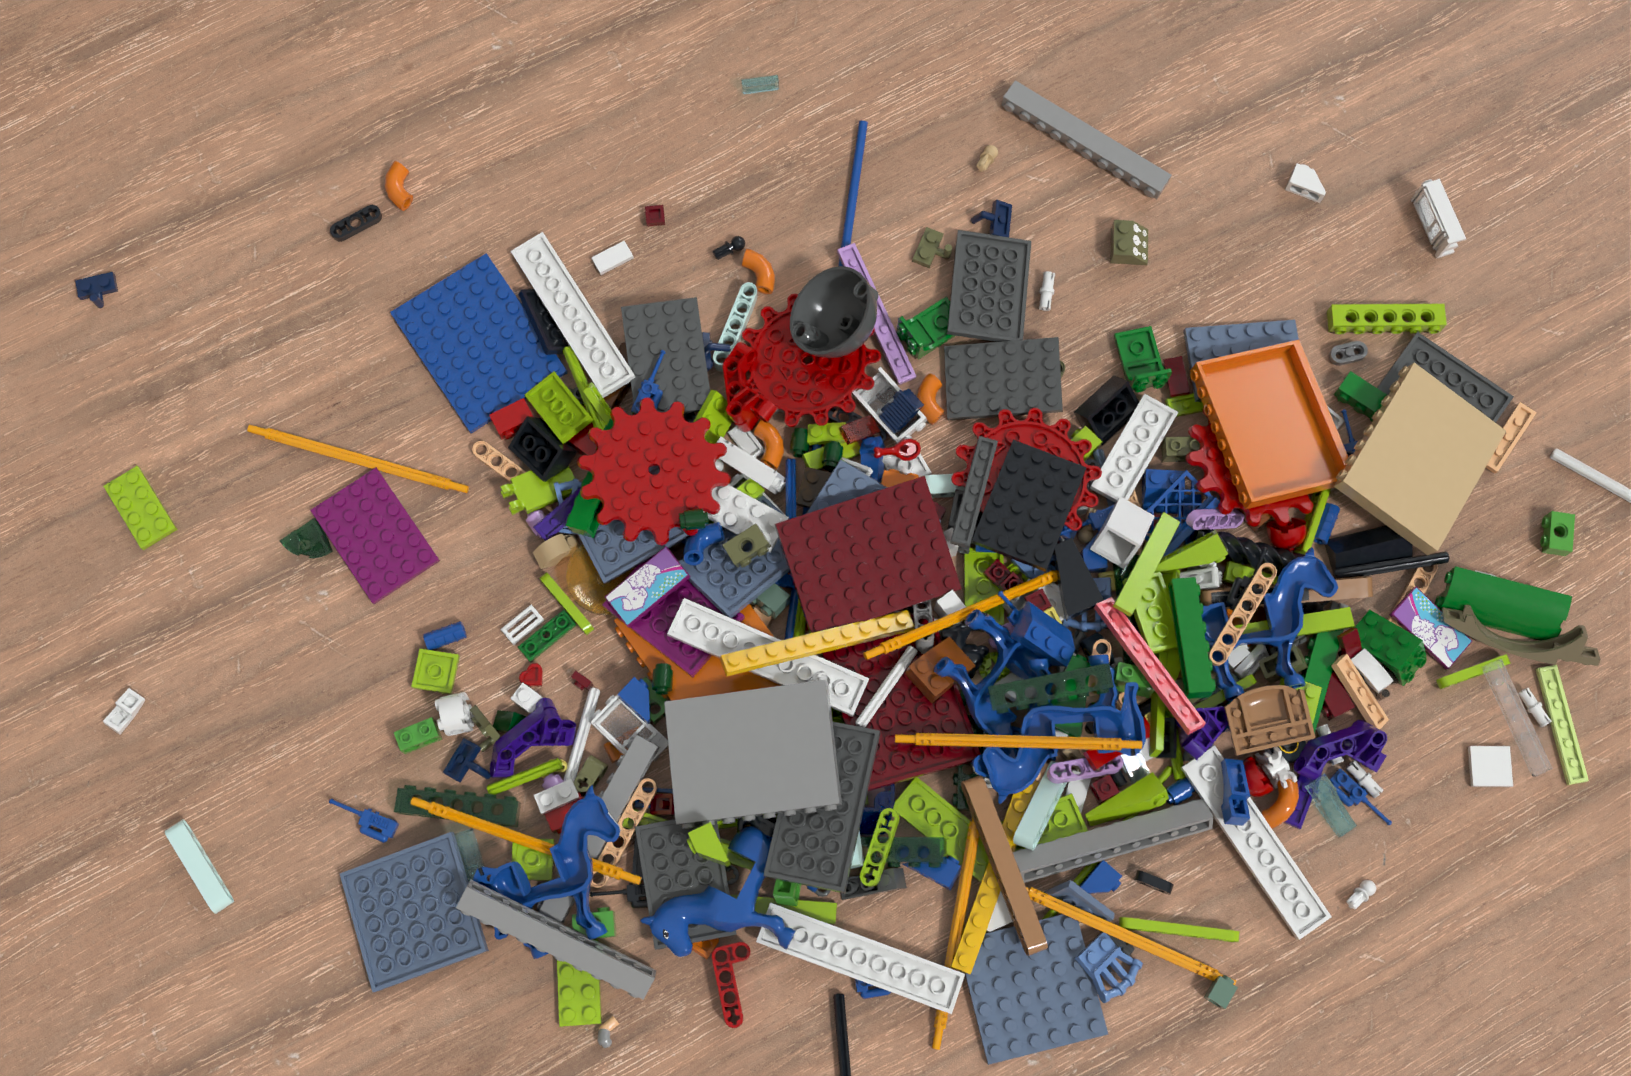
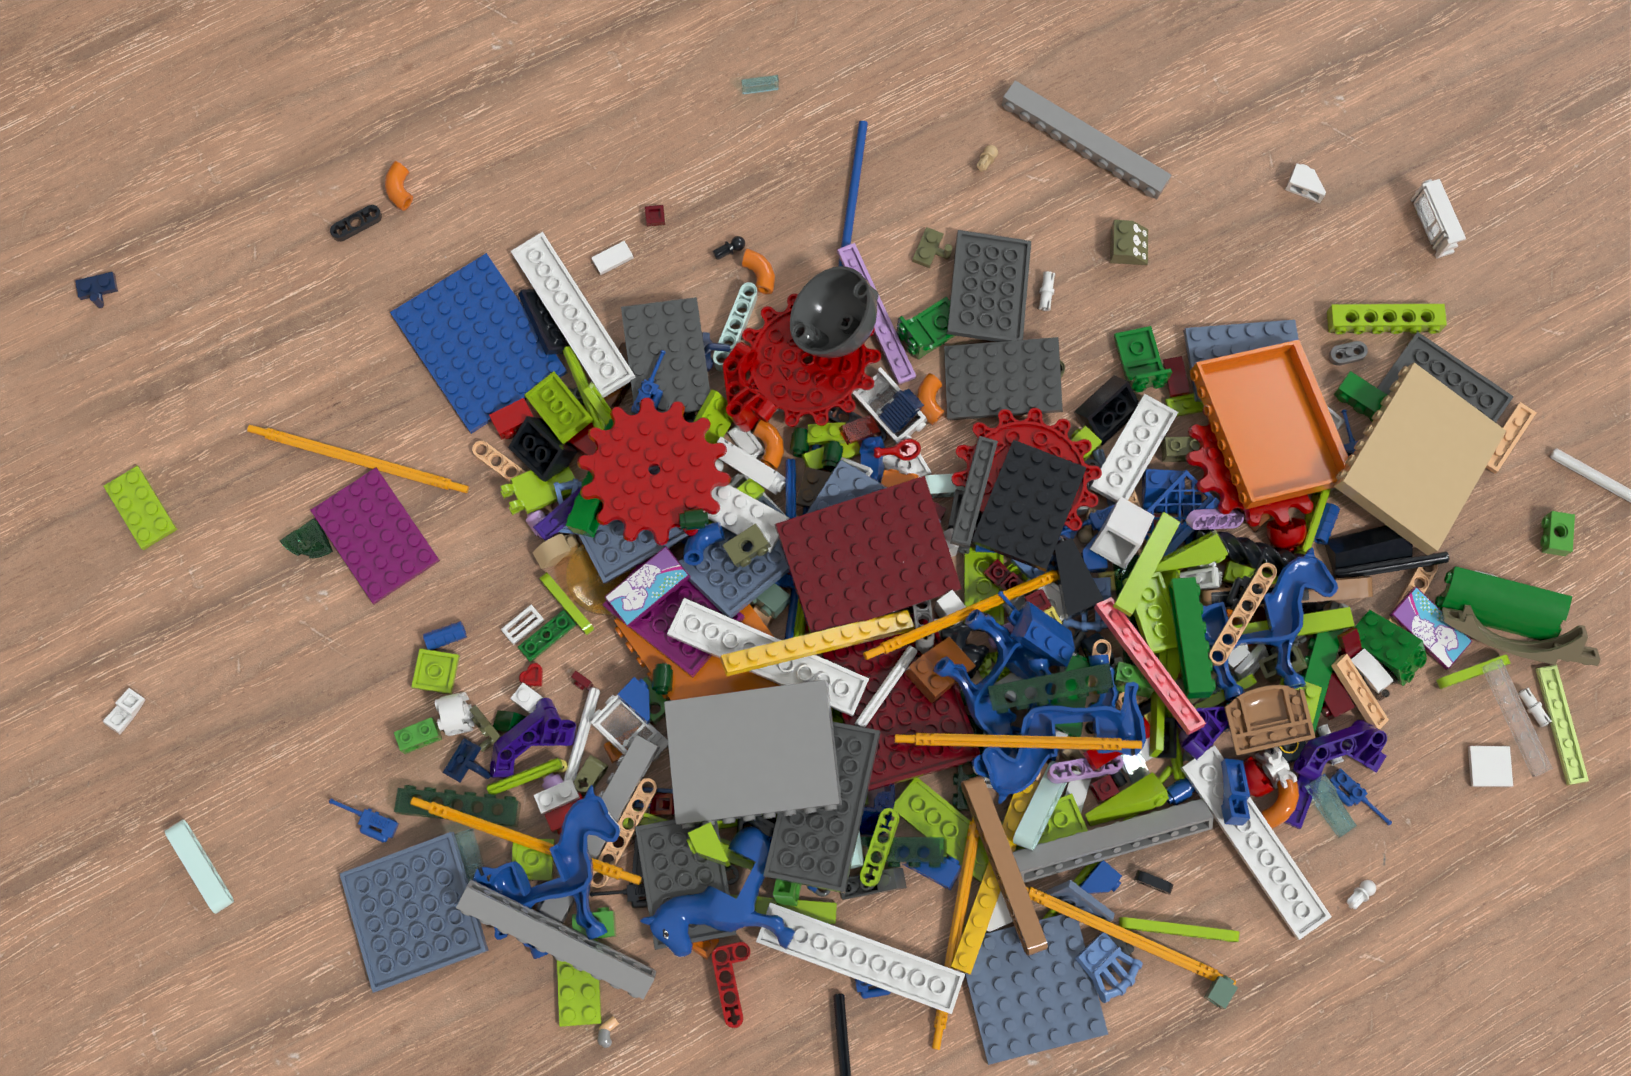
dark blue plate [970,200,1012,237] -> none
white pin [1345,760,1383,798] -> none

